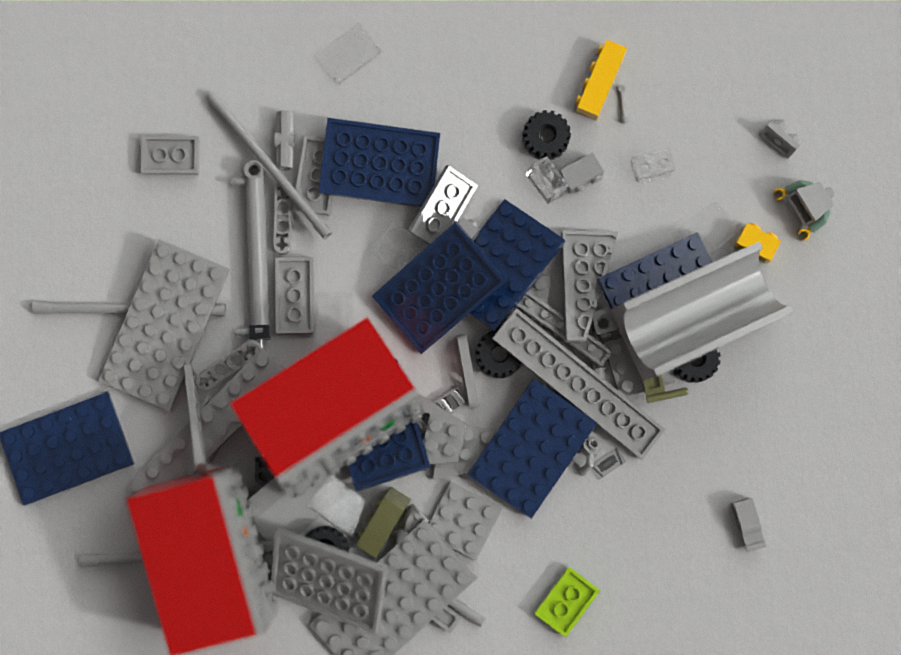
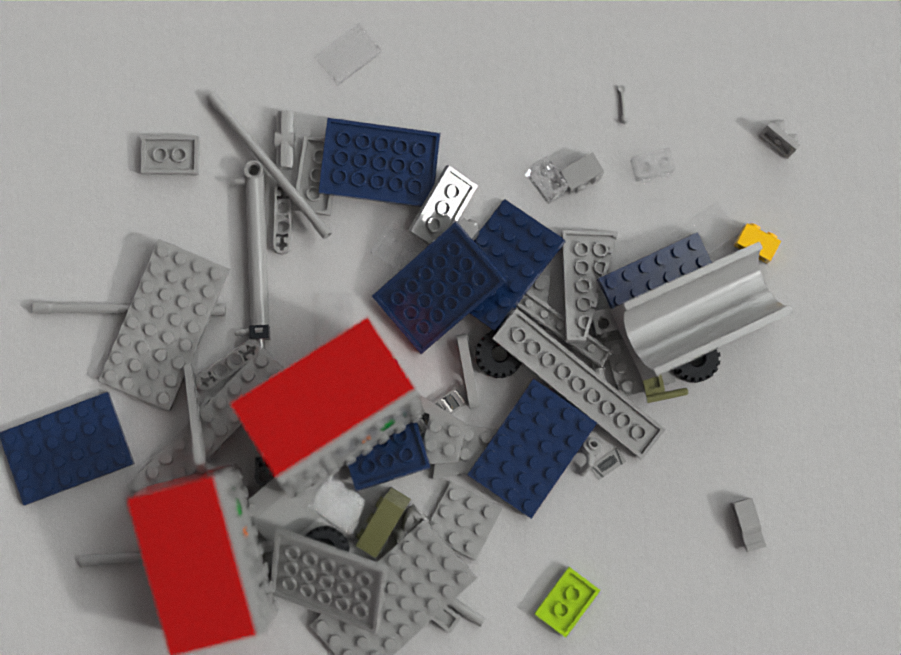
light grey plate [275,257,315,334] -> none
black tyre [522,110,571,161] -> none
yellow brick [575,39,627,120] -> none
light grey torso [773,180,834,240] -> none

